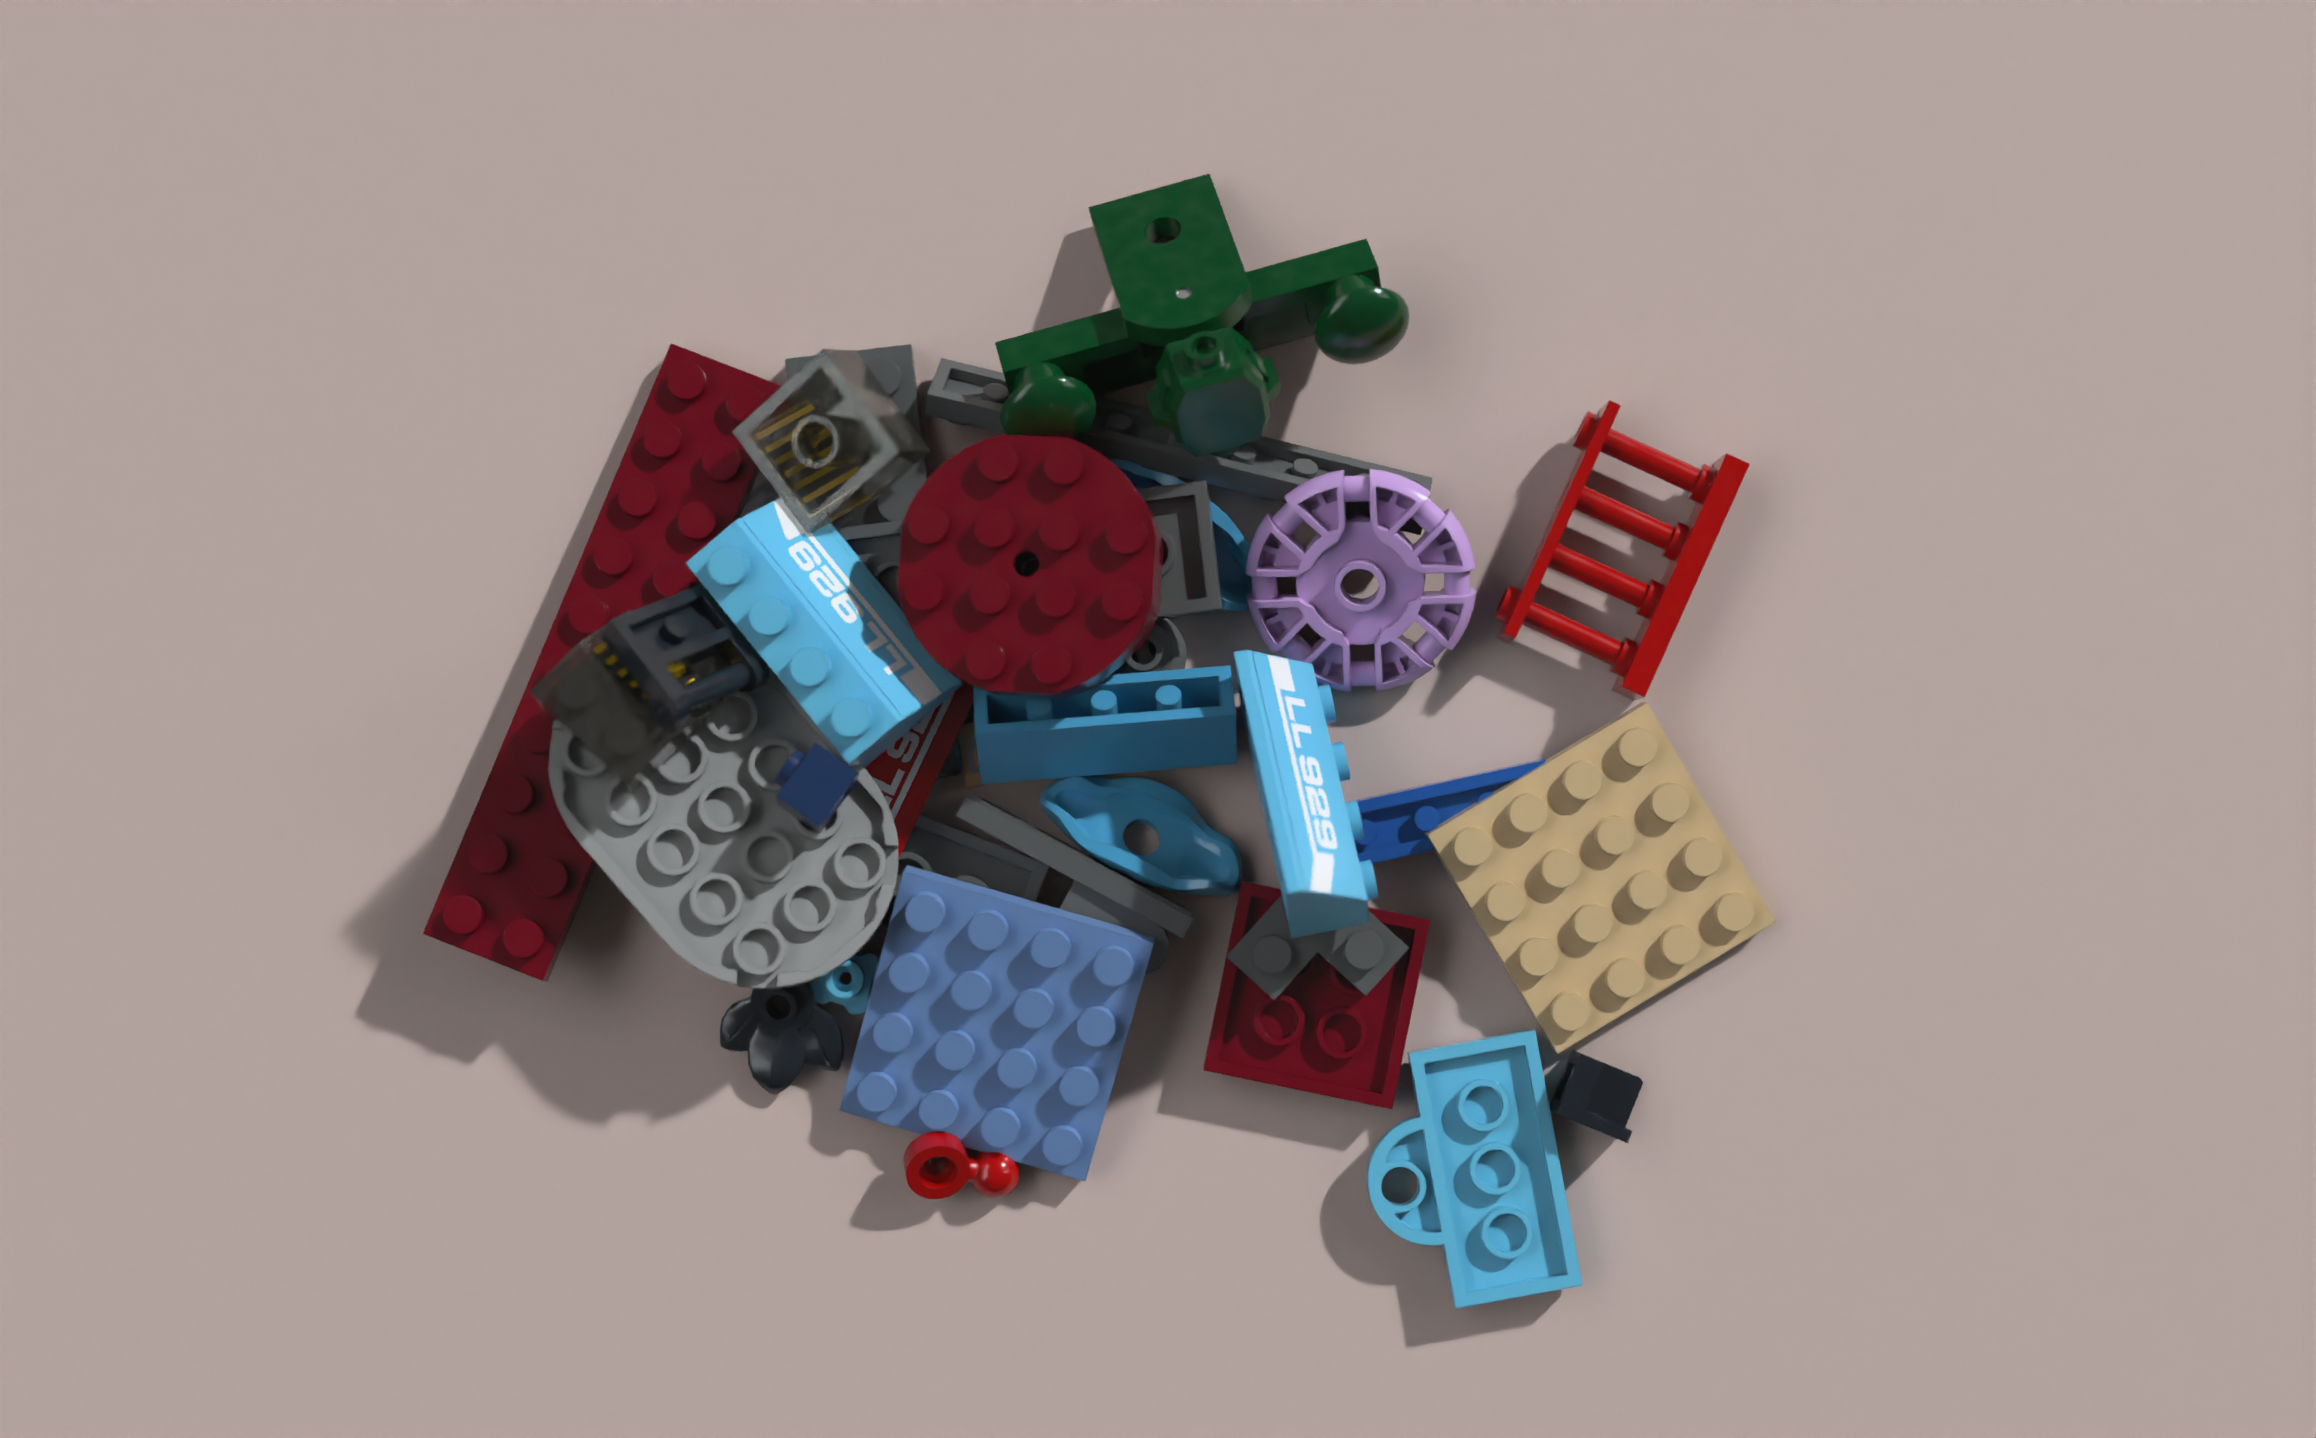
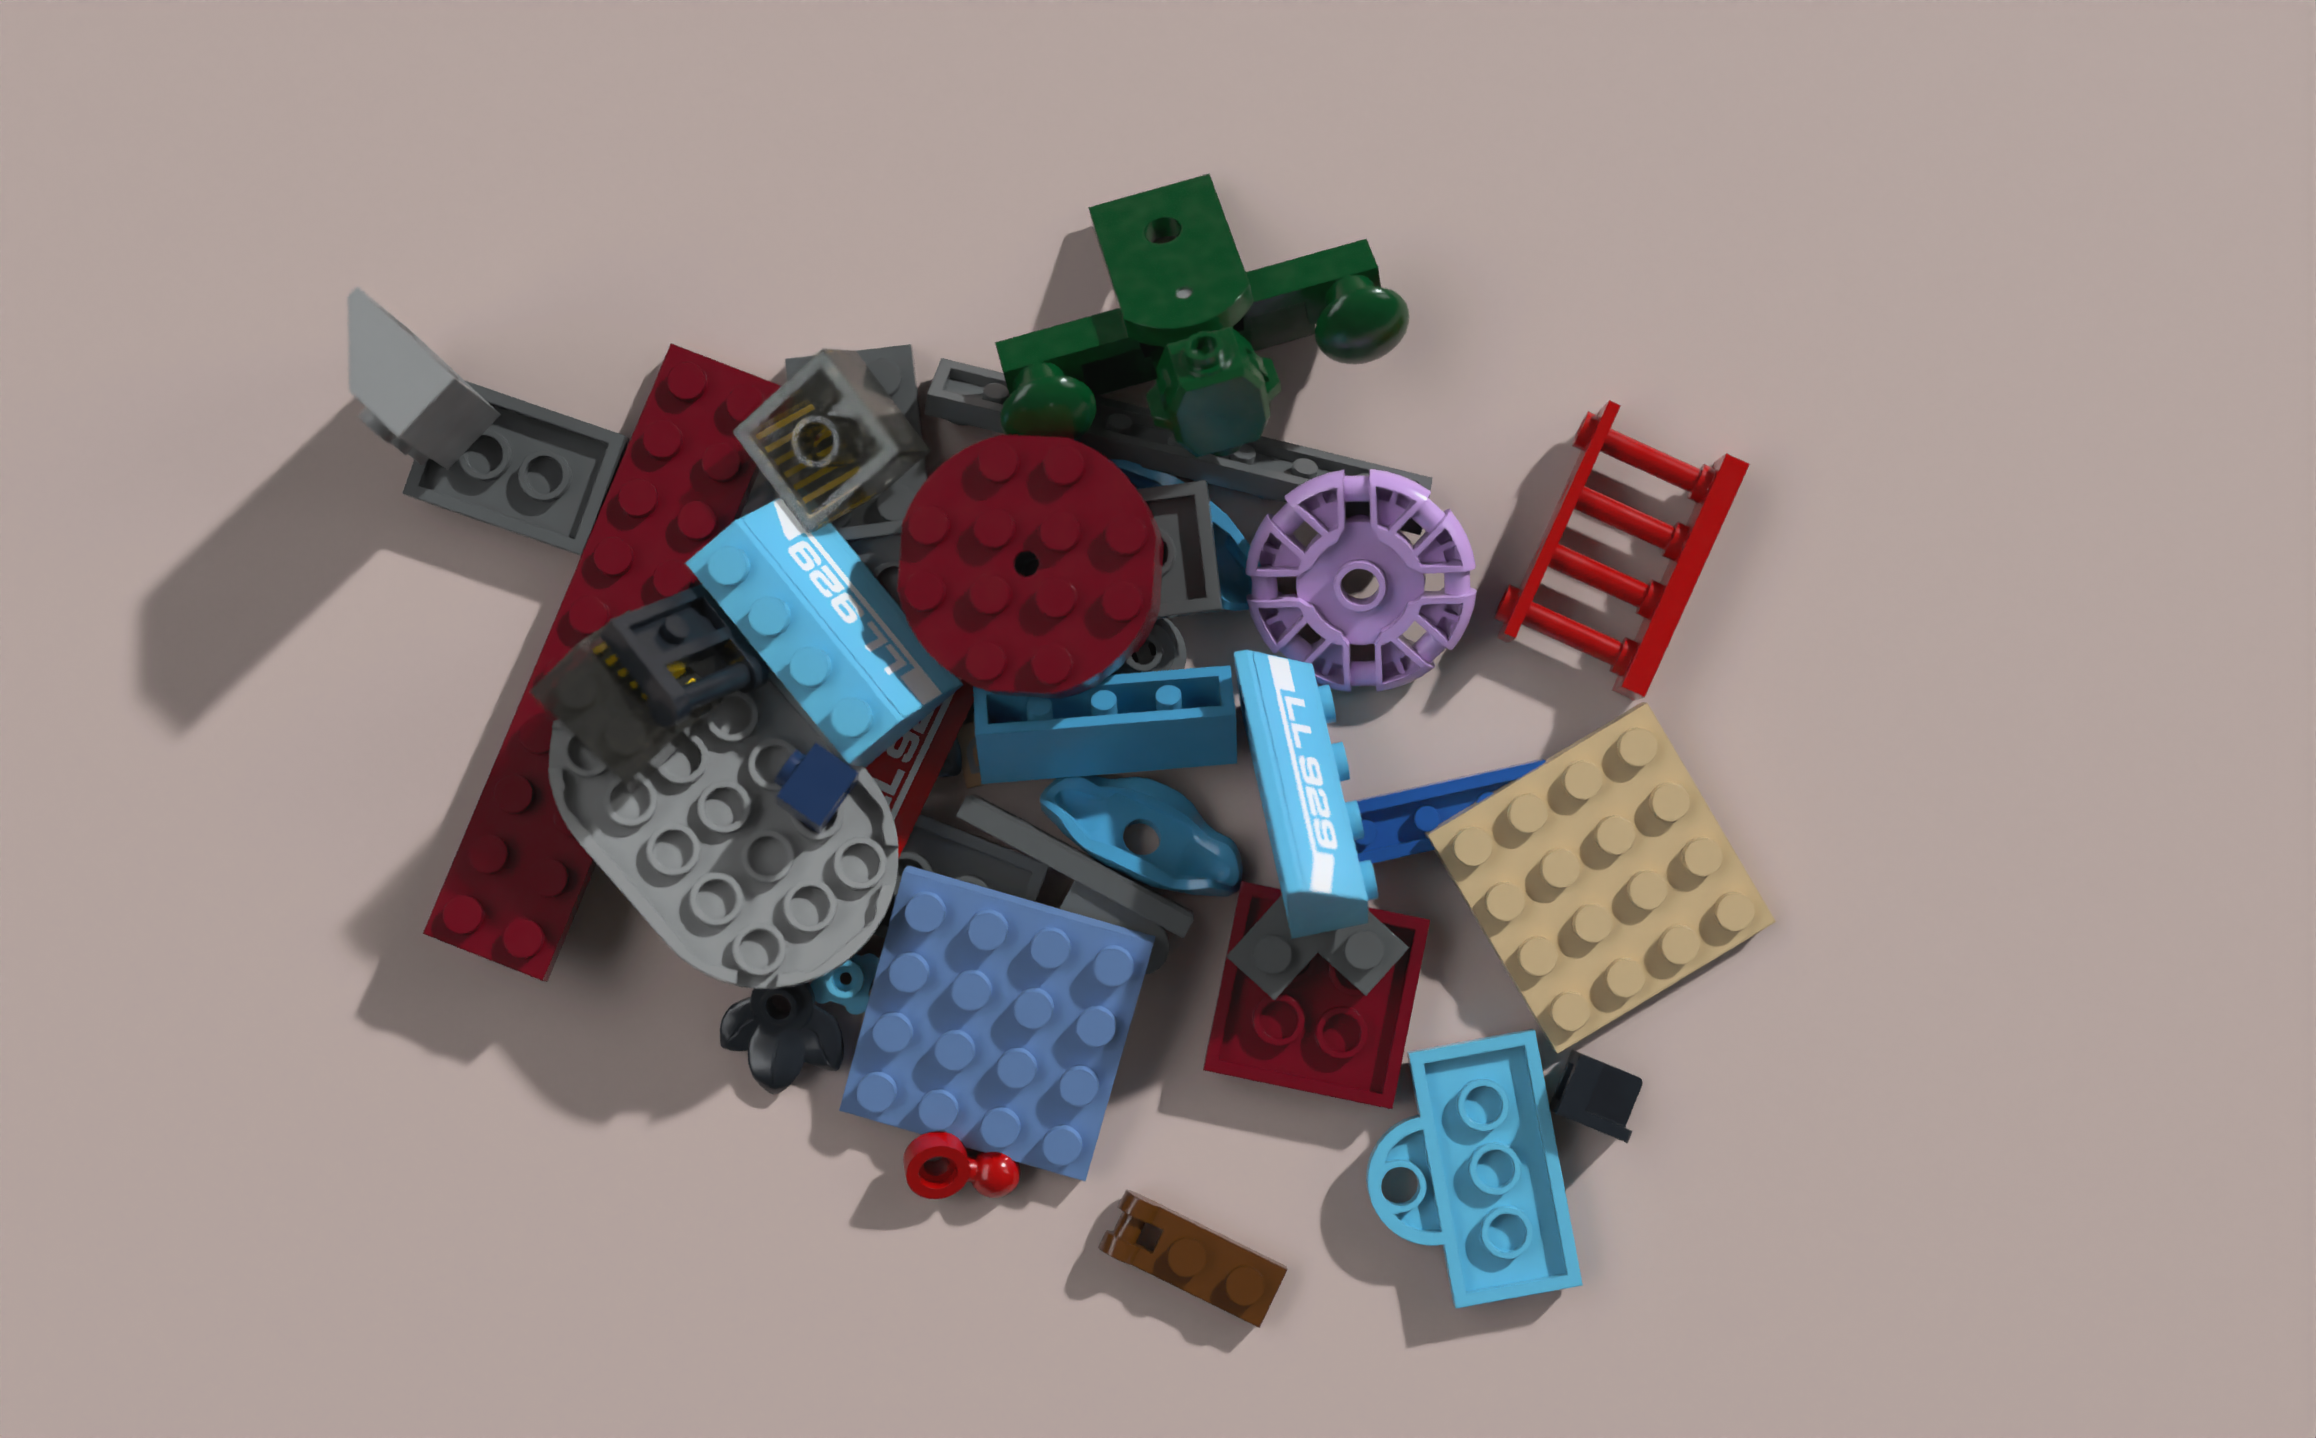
none -> light grey slope [348,287,501,470]
none -> dark grey plate [402,380,629,556]
none -> reddish brown plate [1098,1189,1288,1328]

